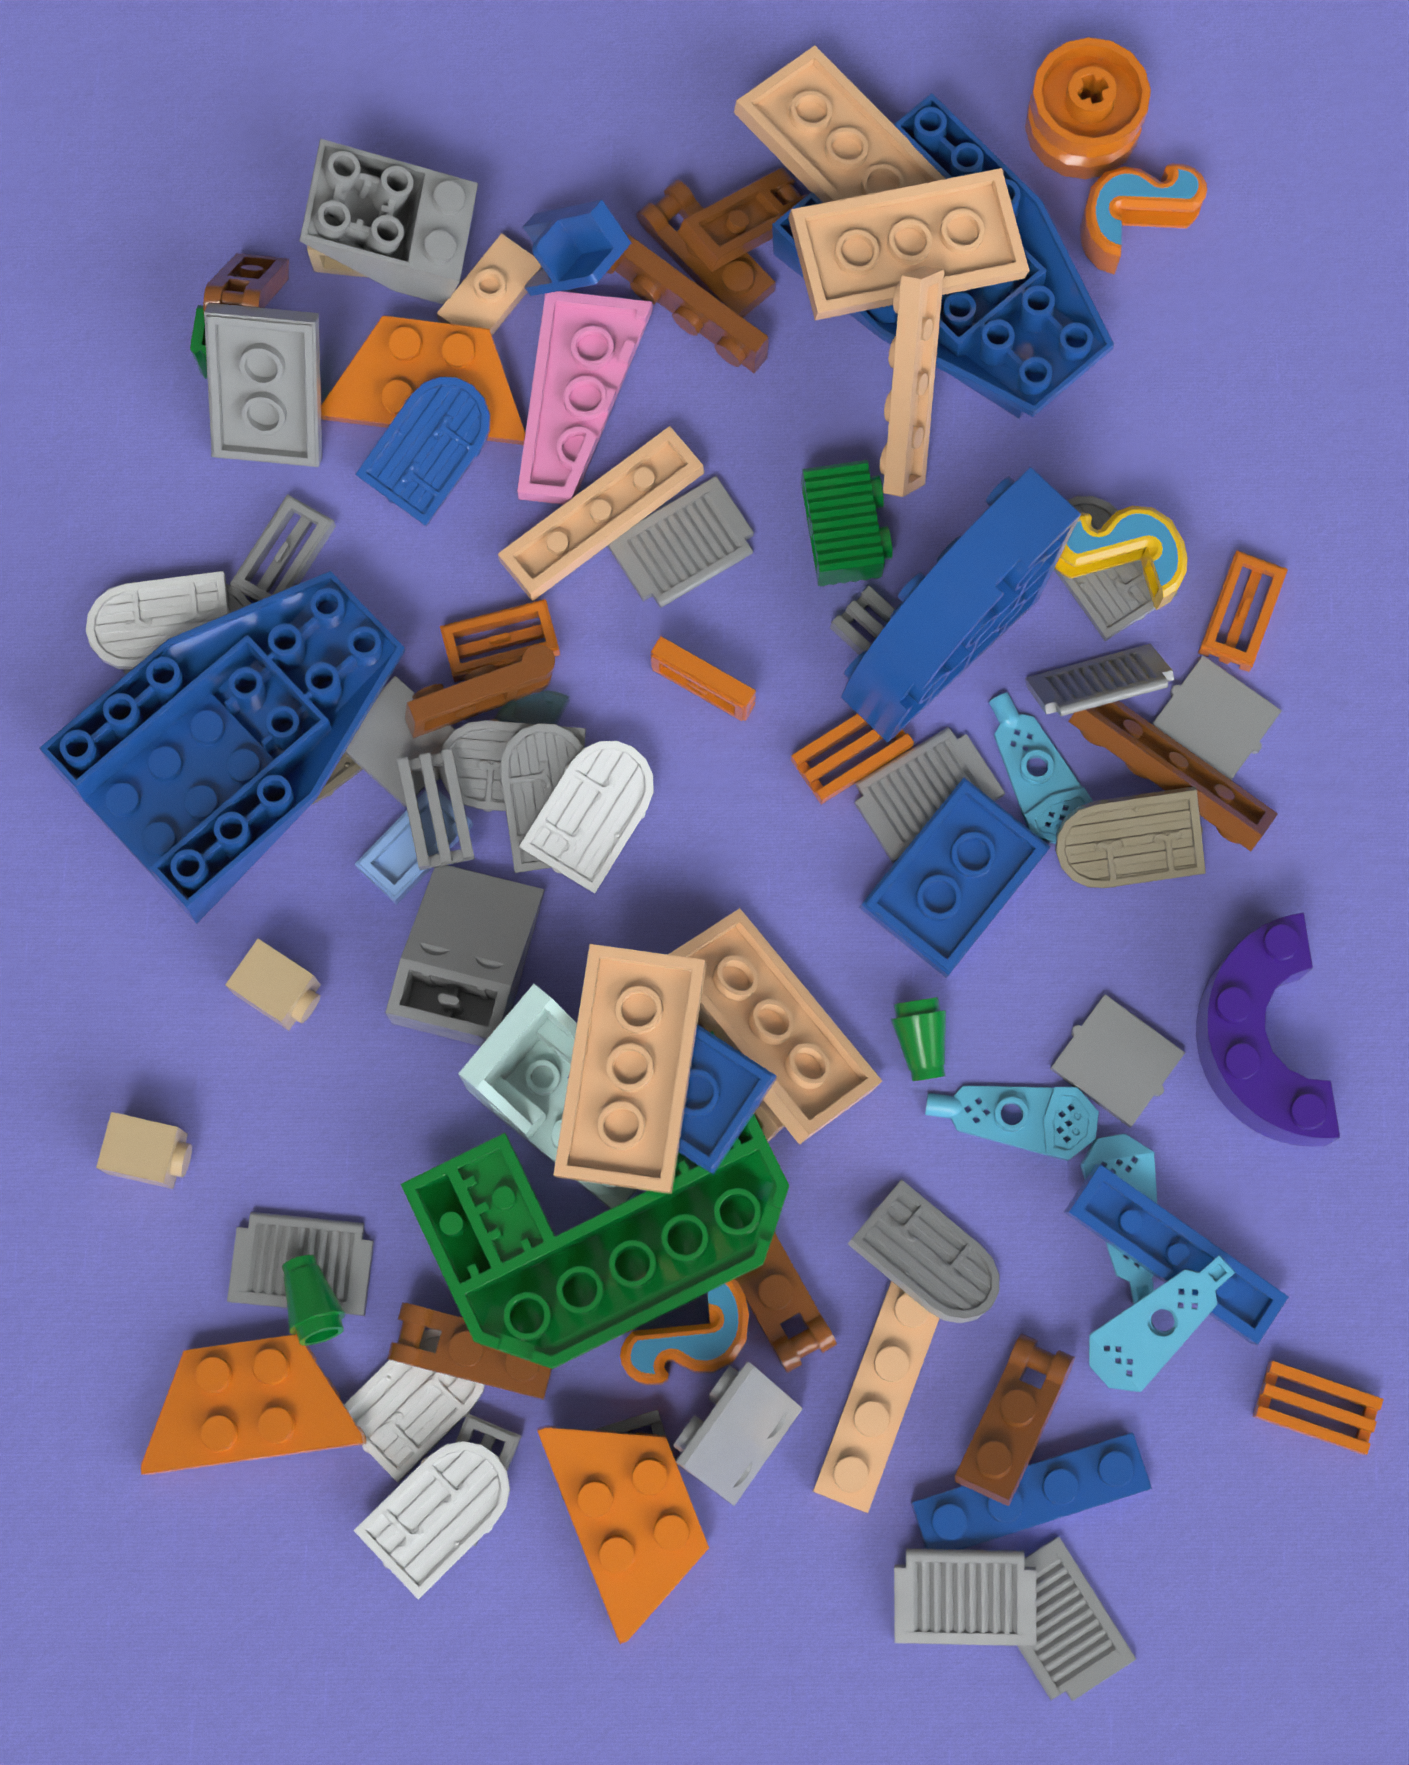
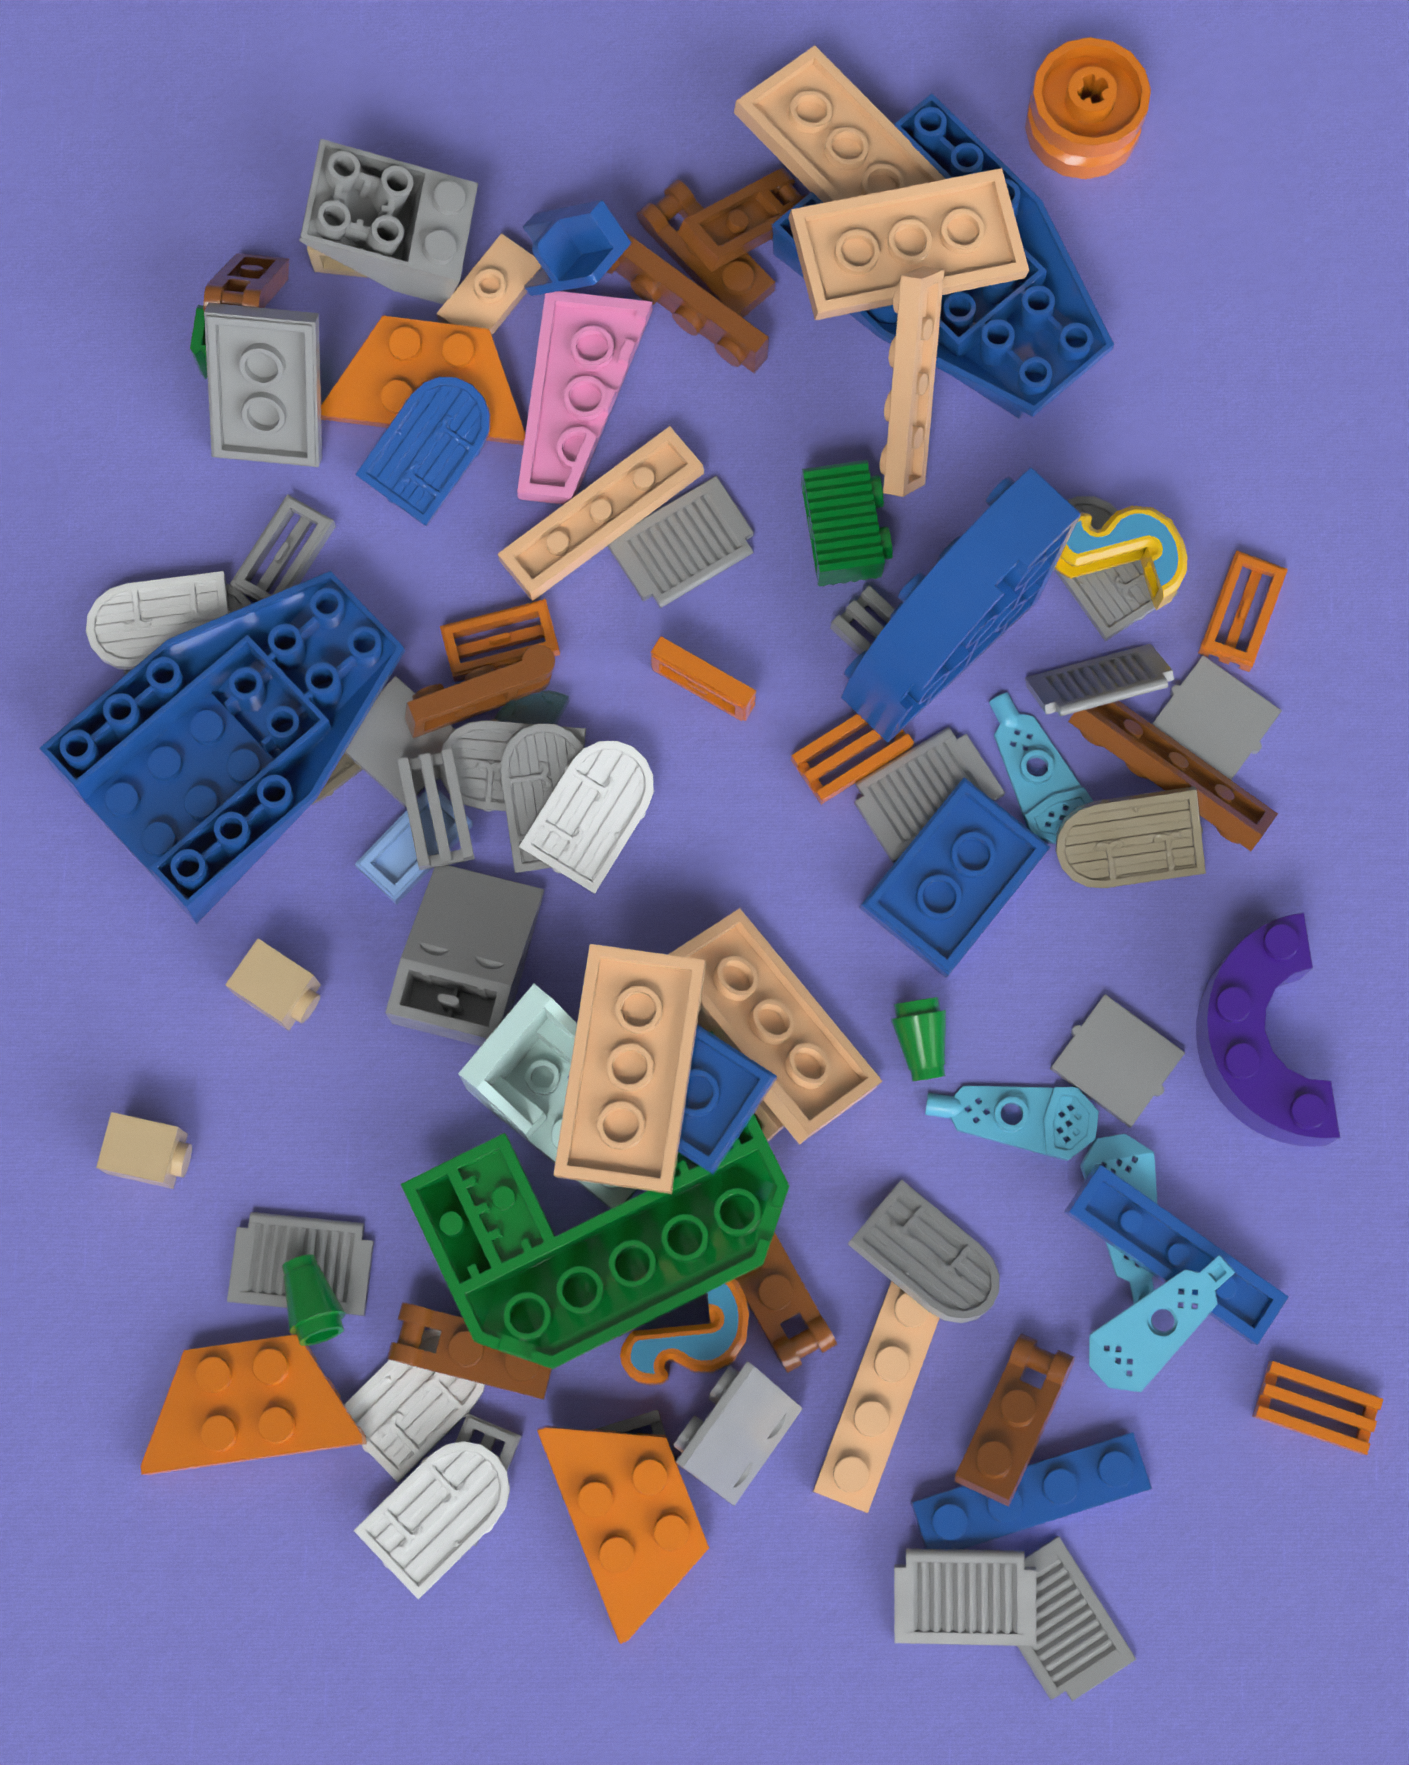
orange animal [1080,163,1207,275] -> none

